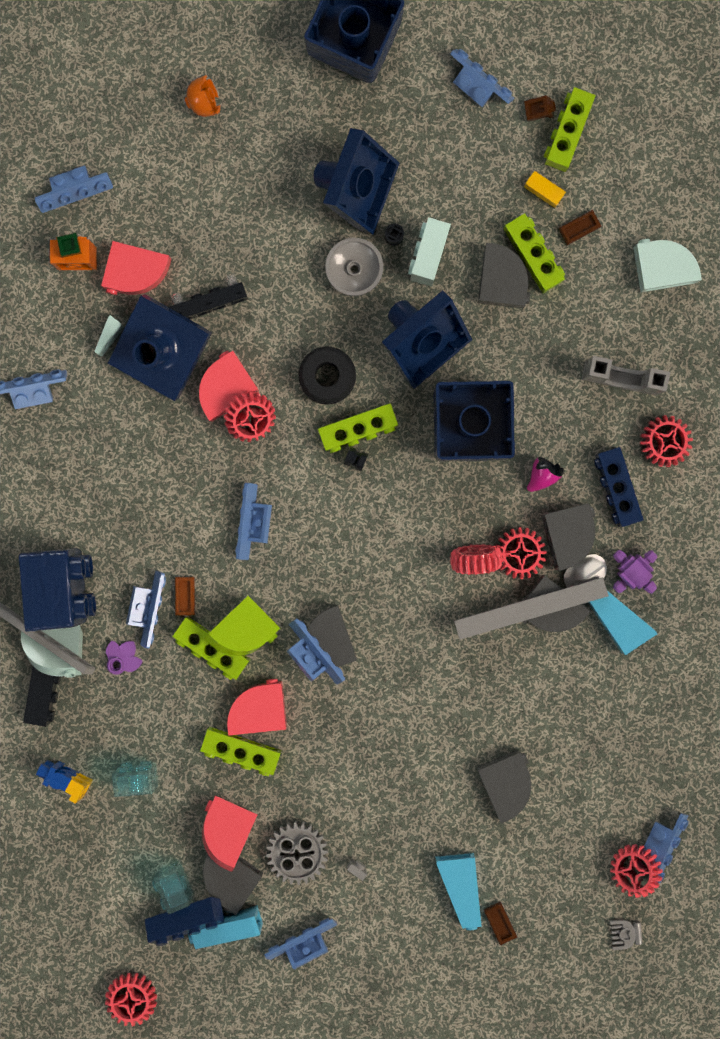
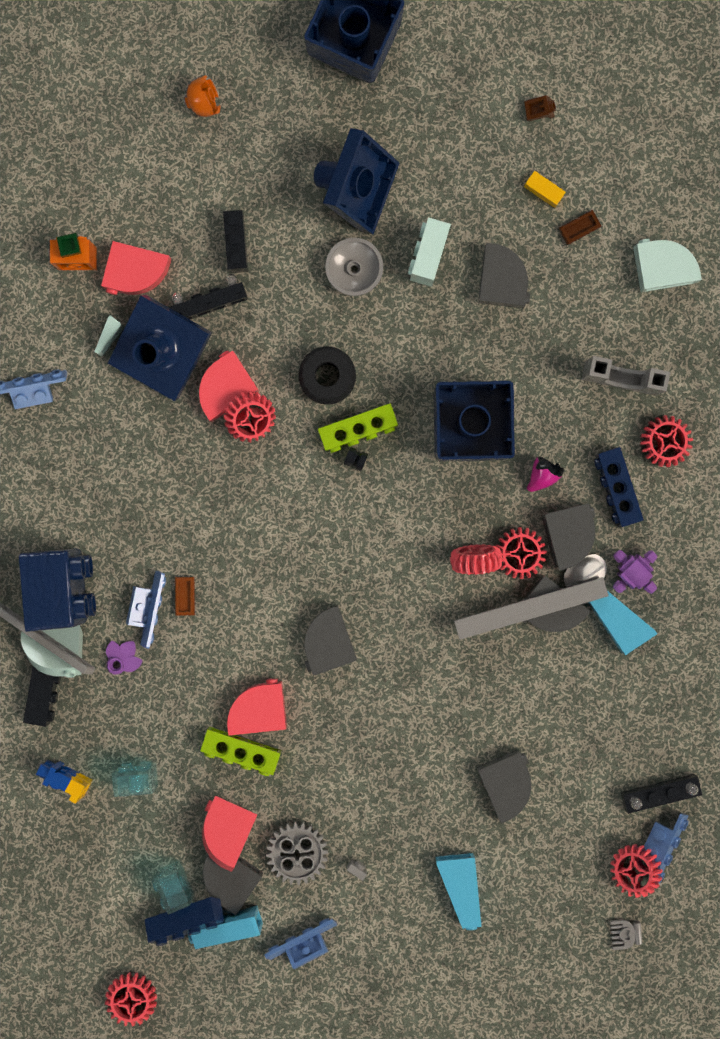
medium blue bracket [35,166,113,213] -> none
lime brick [172,616,250,680] -> none
lime brick [204,596,280,656] -> none
medium blue bracket [235,483,272,560] -> none
medium blue bracket [287,619,345,685] -> none
dark blue piece [382,290,472,389] -> none
black wheel [385,223,404,246] -> none
medium blue bracket [450,49,515,107] -> none
reddish brown tile [483,901,517,945] -> none
lime brick [503,213,565,294] -> none
lime brick [543,87,596,172] -> none
none -> black brick [223,210,249,273]
none -> black piece [620,774,702,814]

